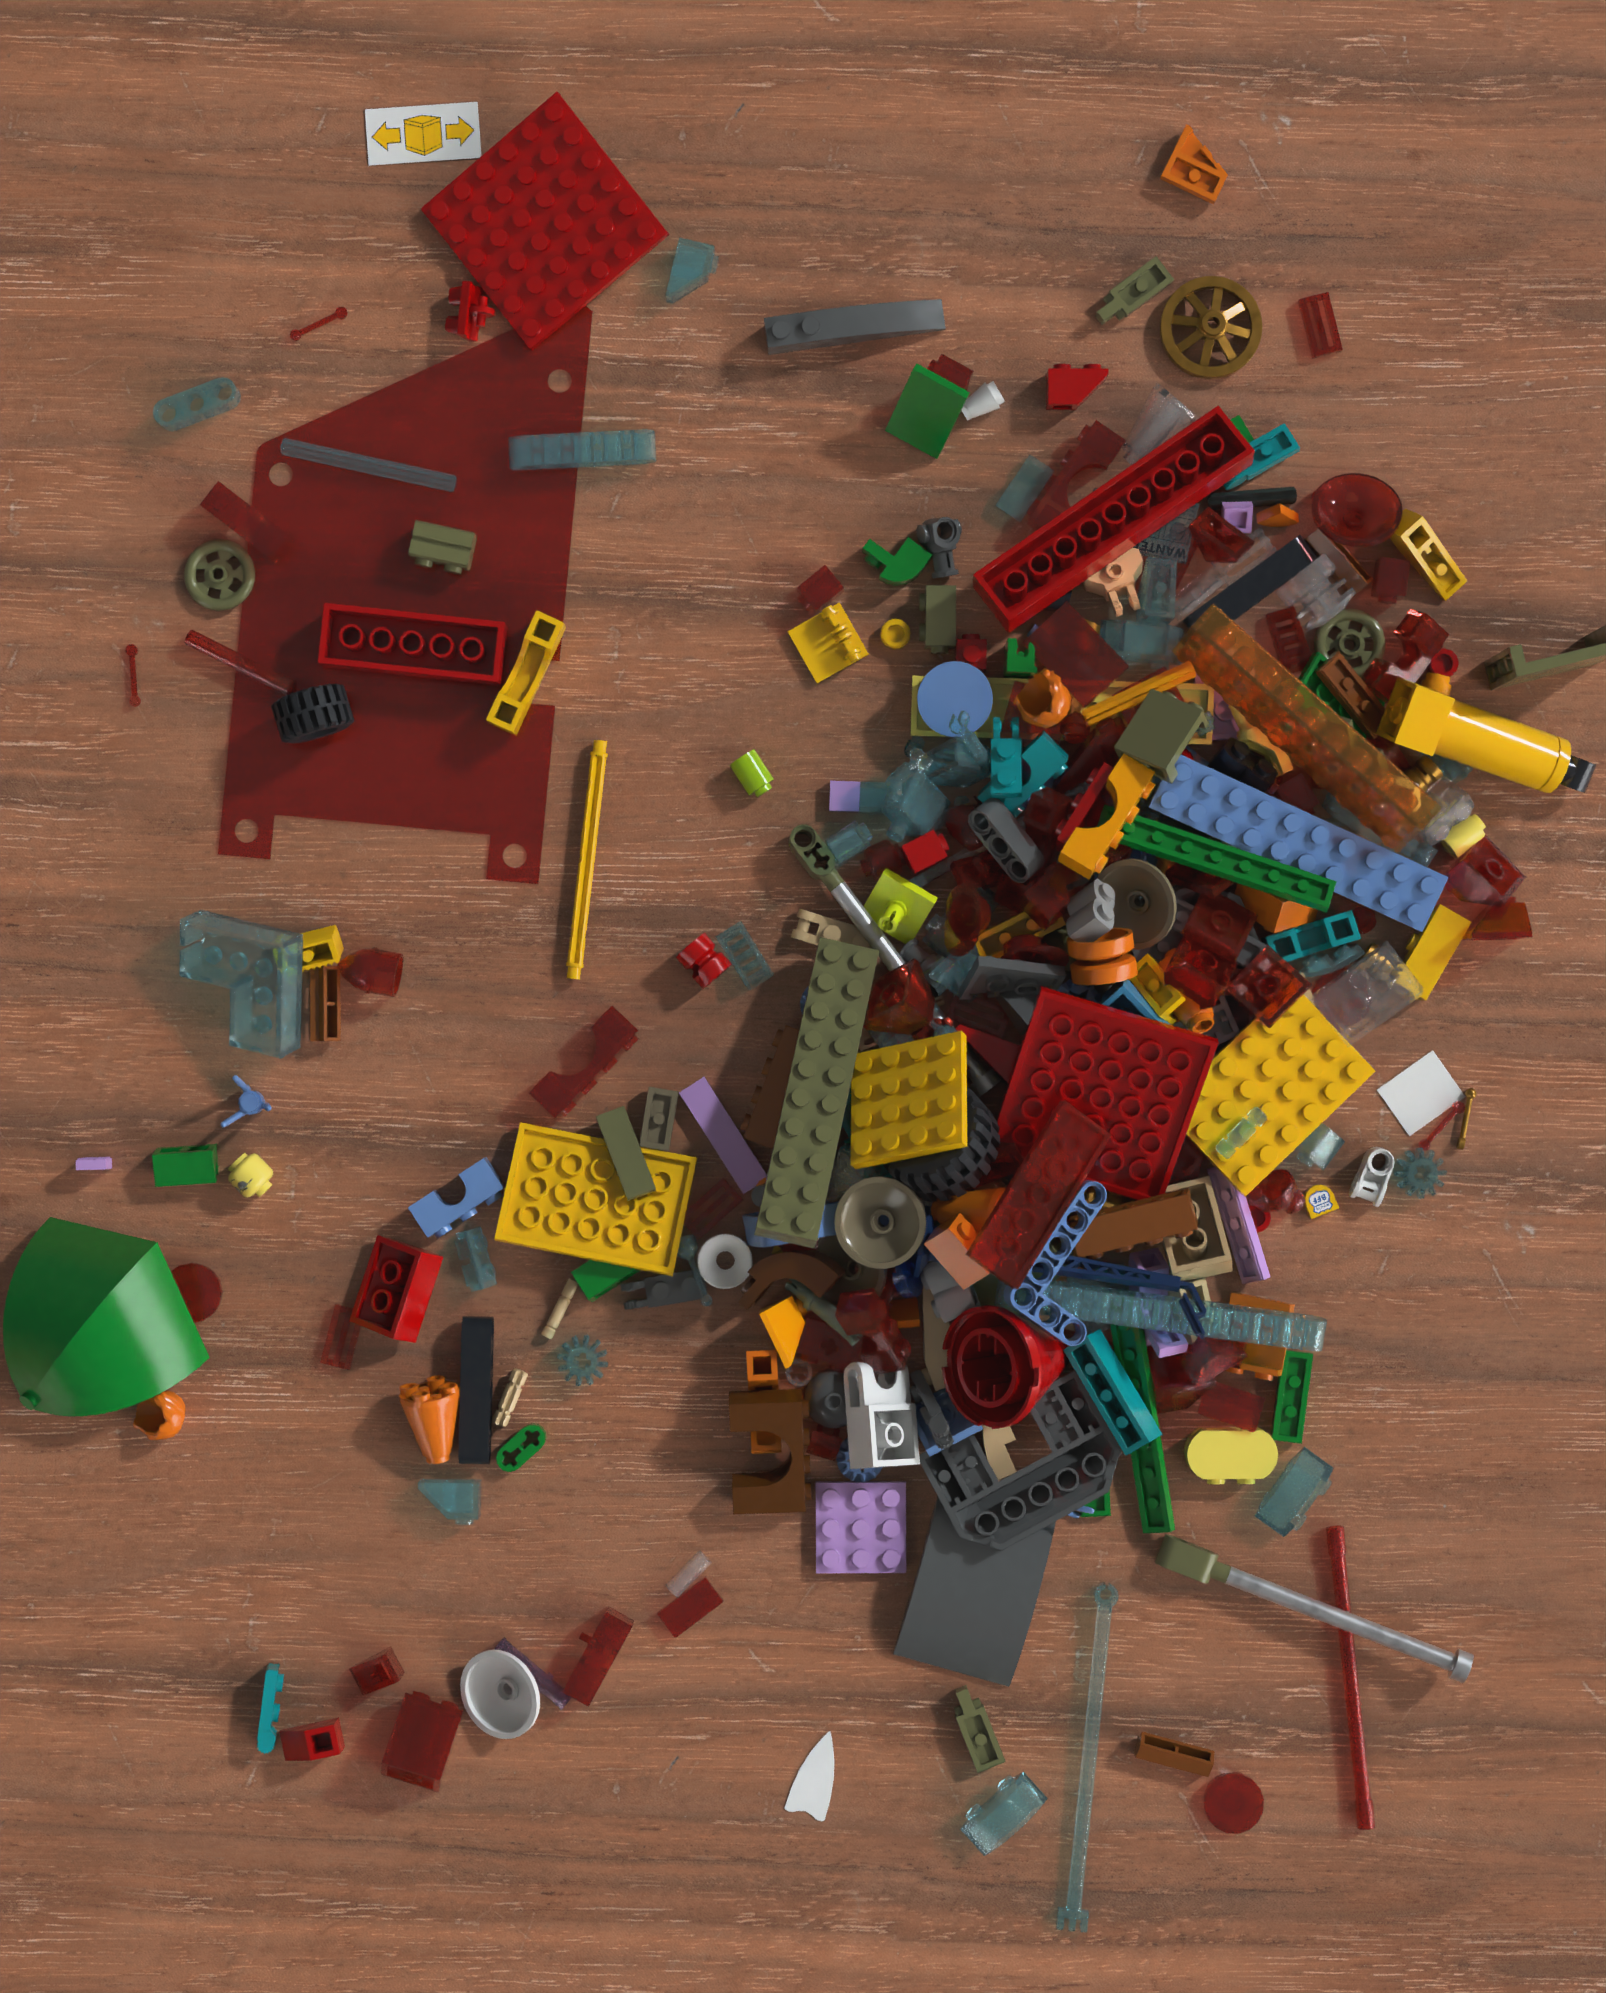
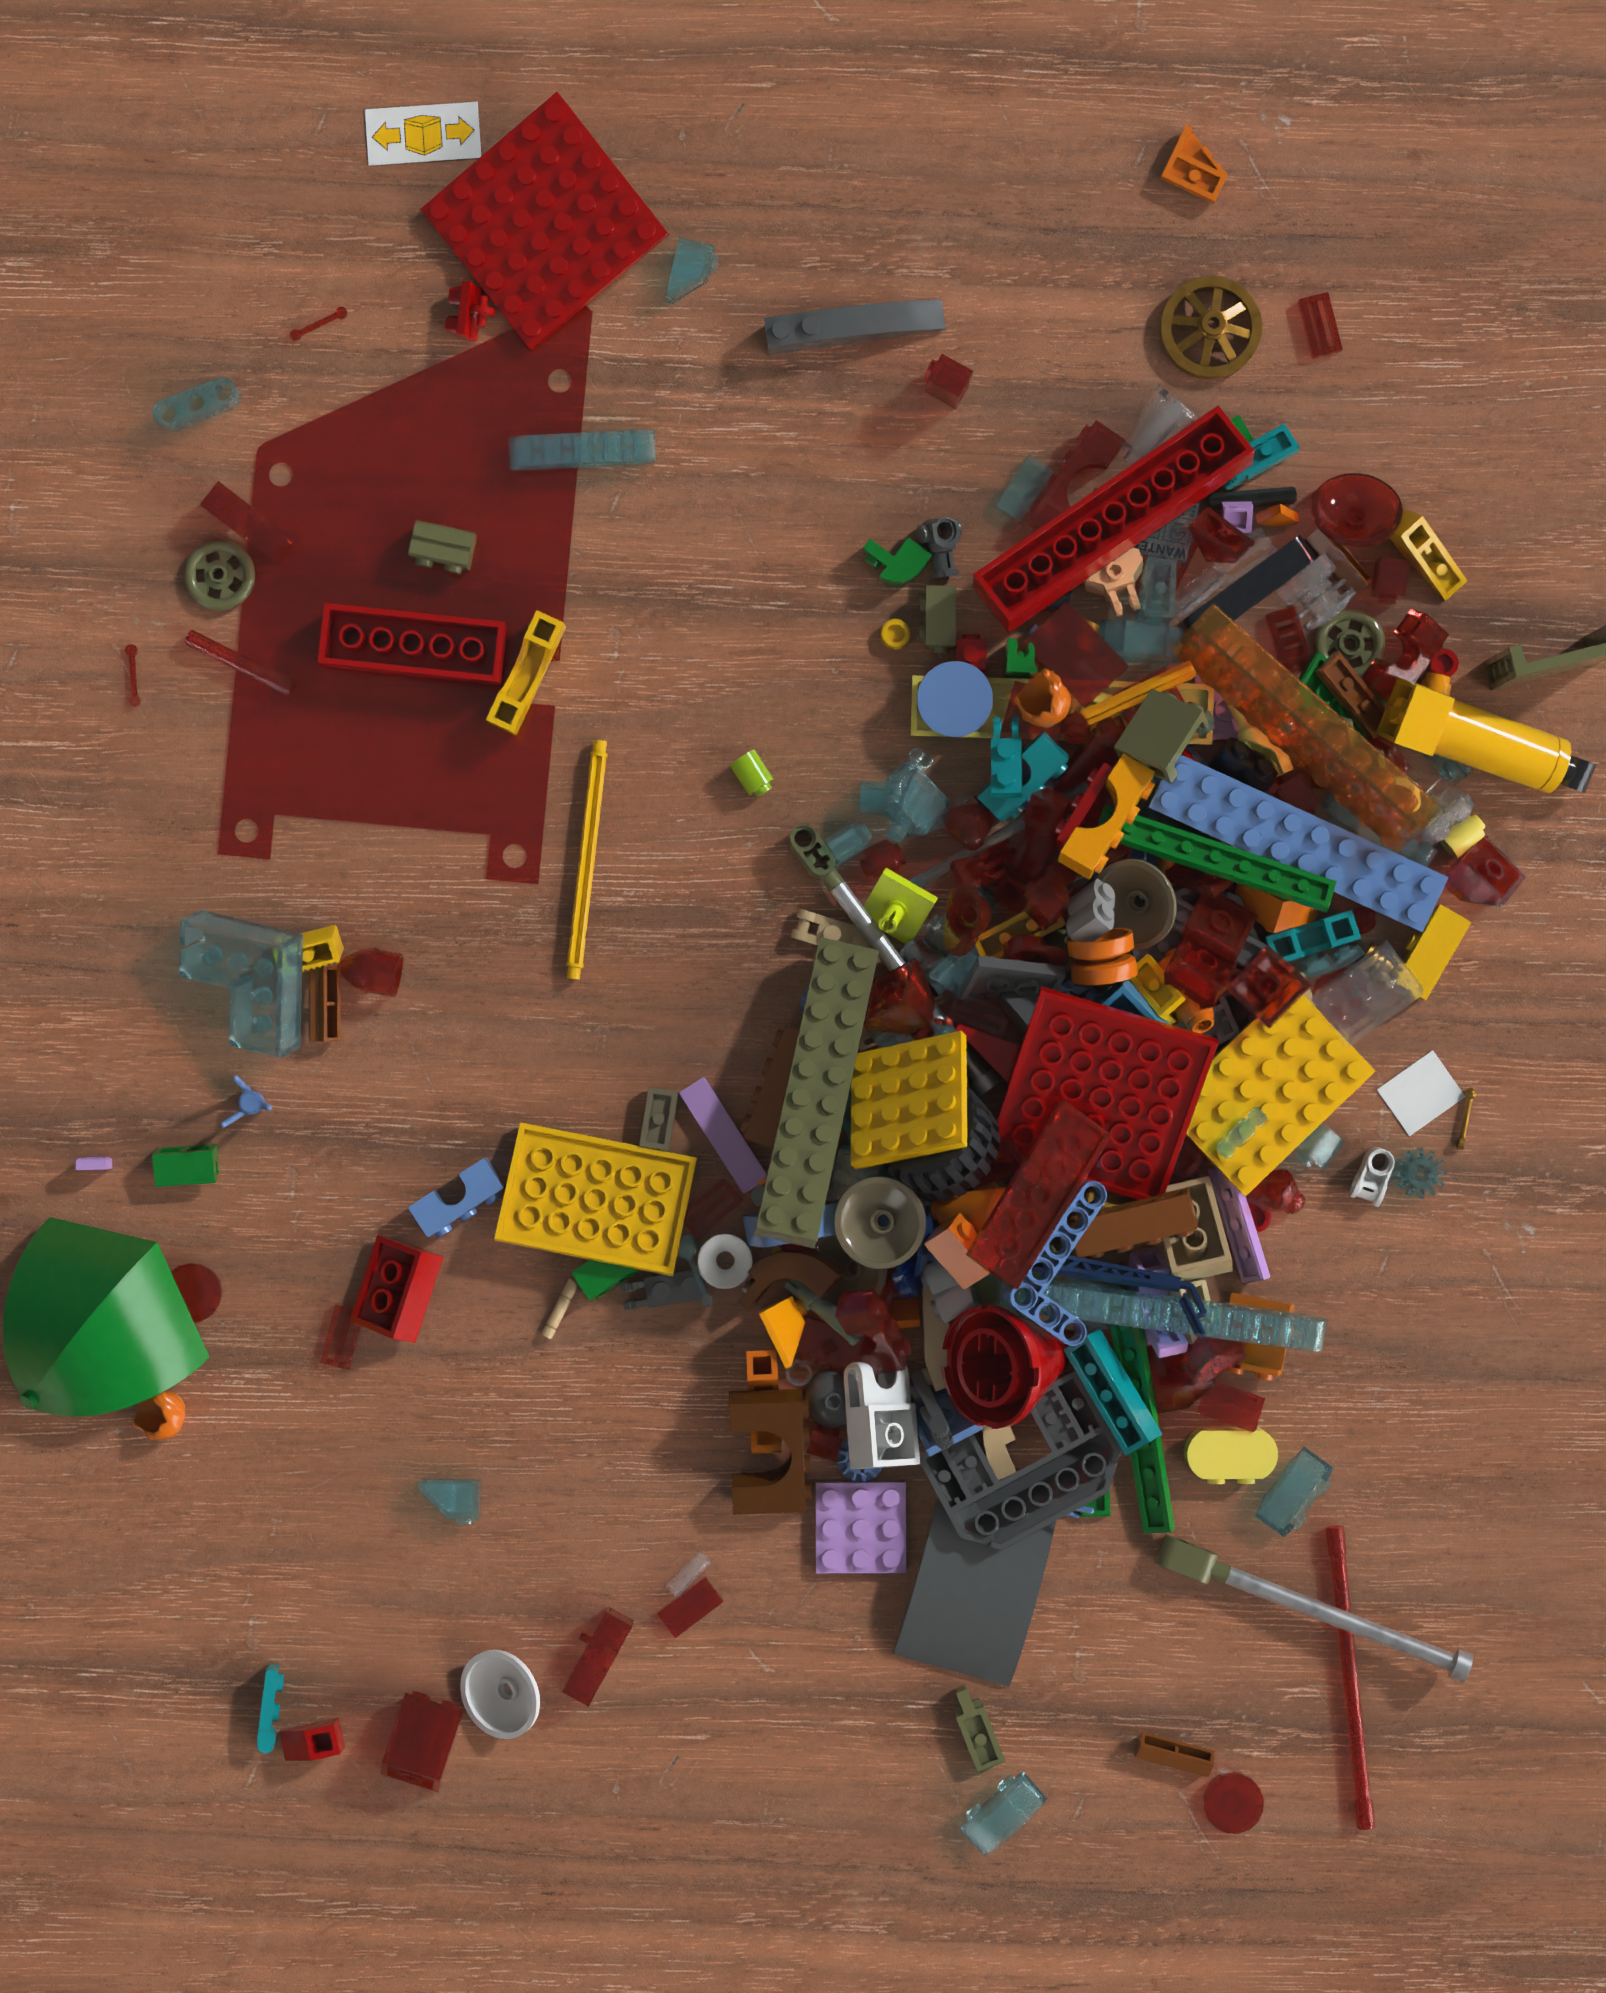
light yellow head [228,1153,273,1198] -> none
black tyre [271,684,354,744] -> none
clear light blue axle [280,438,457,492] -> none
clear red slope [349,1646,405,1695] -> none
orange cone [399,1375,460,1464] -> none
clear light blue hinge [454,1226,497,1292] -> none
black beam [458,1316,494,1465] -> none
tan axle [492,1368,528,1427] -> none
clear purple pin [494,1637,573,1710] -> none
green beam [496,1423,547,1472] -> none
clear red arch [529,1006,640,1118] -> none
clear light blue gear [557,1334,608,1386] -> none
olive tile [596,1106,656,1201] -> none
red wheel [676,932,732,989] -> none
clear light blue slope [716,921,774,990] -> none
white sticker [784,1731,834,1821] -> none
yellow hinge [787,602,869,683] -> none
clear red brick [797,565,844,614] -> none
lavender tile [829,781,860,812] -> none
green tile [885,363,970,459] -> none
red brick [900,829,950,876] -> none
clear light blue torso [904,711,991,788] -> none
white cone [962,381,1005,420] -> none
dark grey beam [968,798,1045,883] -> none
red slope [1046,364,1109,410] -> none
clear light blue hinge [1056,1582,1119,1933] -> none
olive hinge [1095,256,1174,325] -> none
green plate [1271,1350,1313,1444] -> none
tile [1303,1184,1339,1219] -> none
pearl gold wheel [1401,755,1443,797] -> none
clear red hinge [1419,1101,1465,1151] -> none
clear red slope [1461,897,1533,941] -> none

